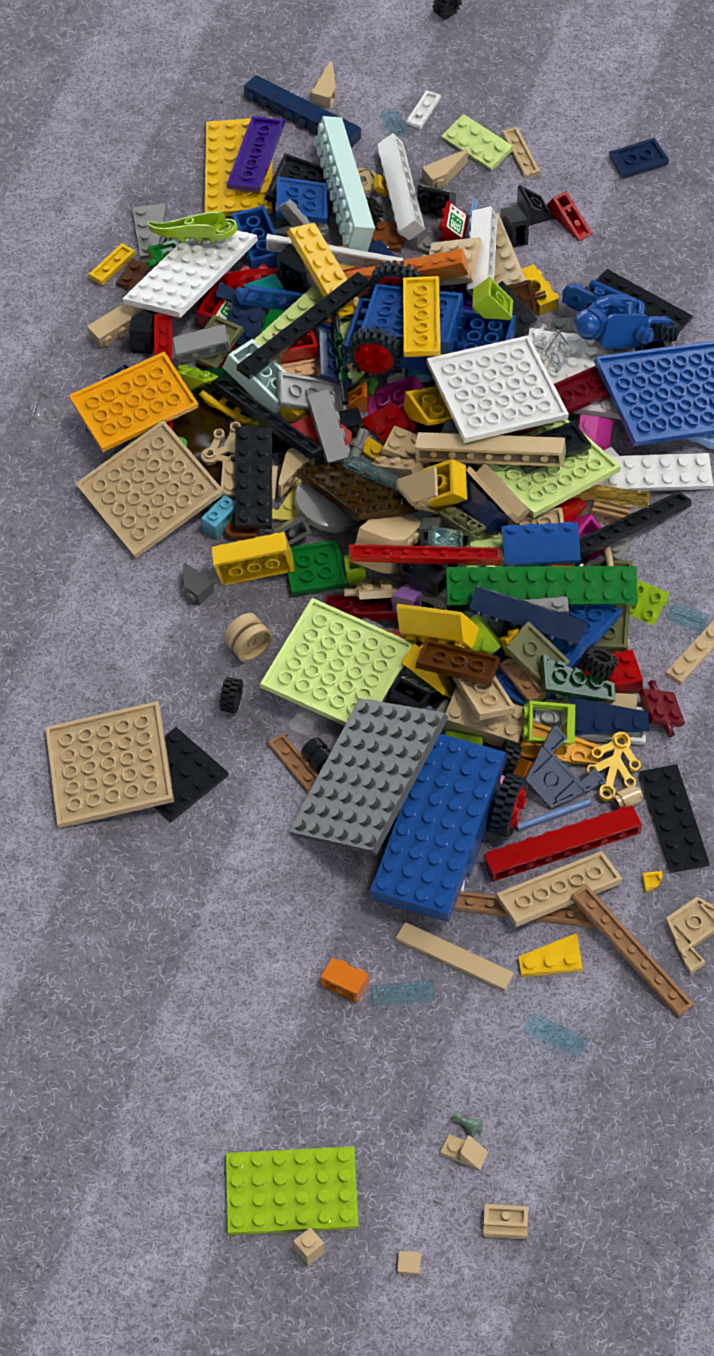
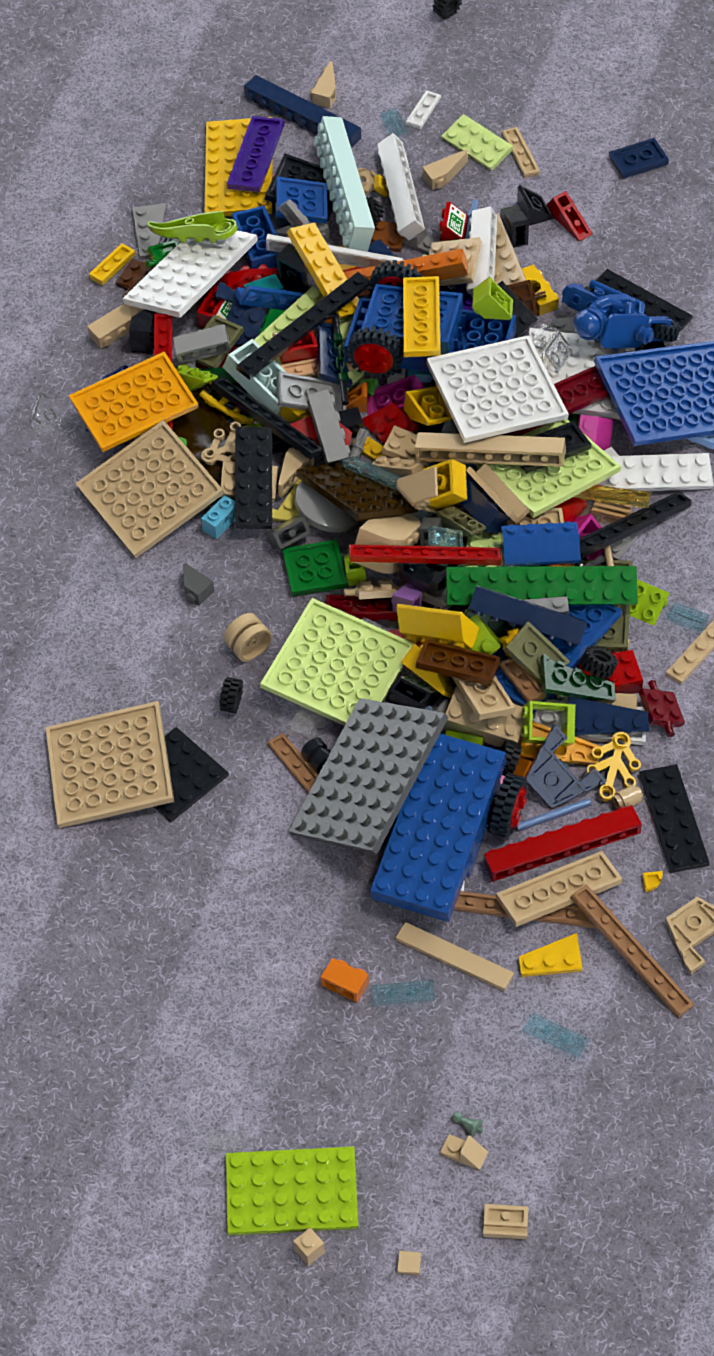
yellow brick [212,532,295,585] -> none
dark orange plate [225,521,259,540] -> none
black slope [417,185,456,217] -> none

